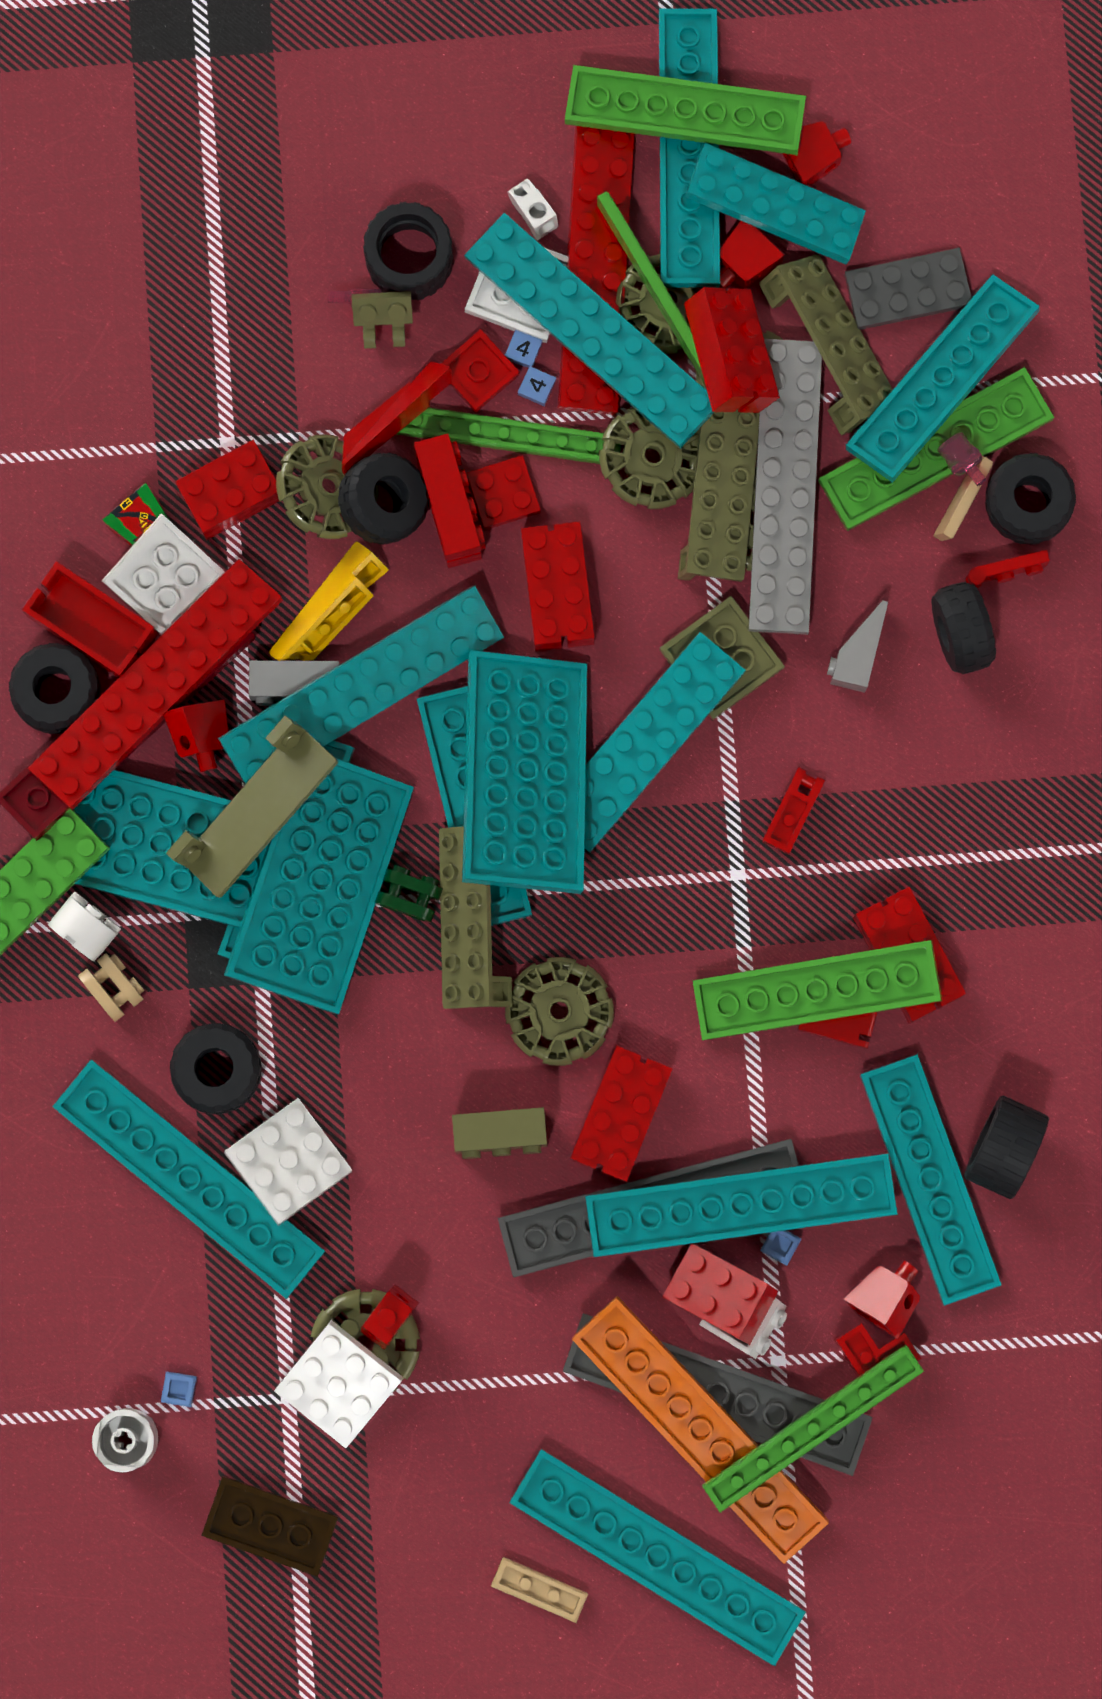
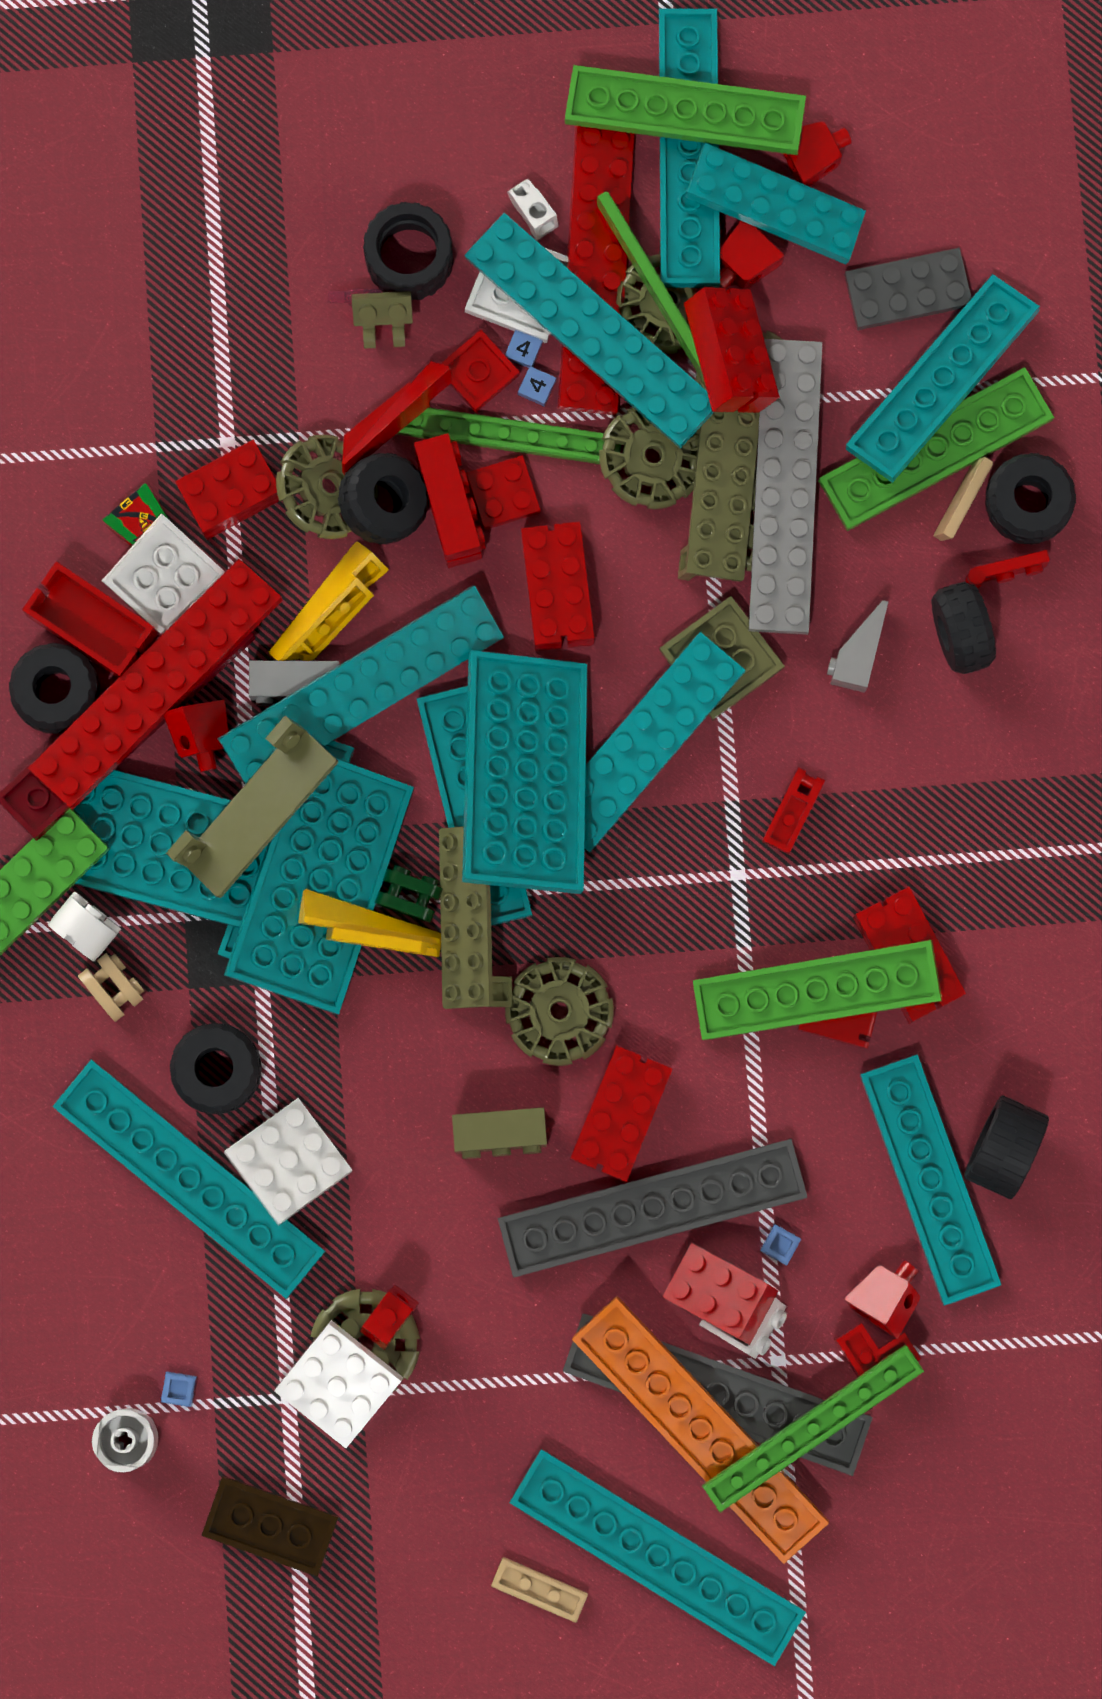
teal plate [585,1154,898,1257] -> none
olive bracket [759,254,893,436] -> none
clear pink piece [937,432,986,486] -> none
none -> yellow wedge [298,889,441,957]

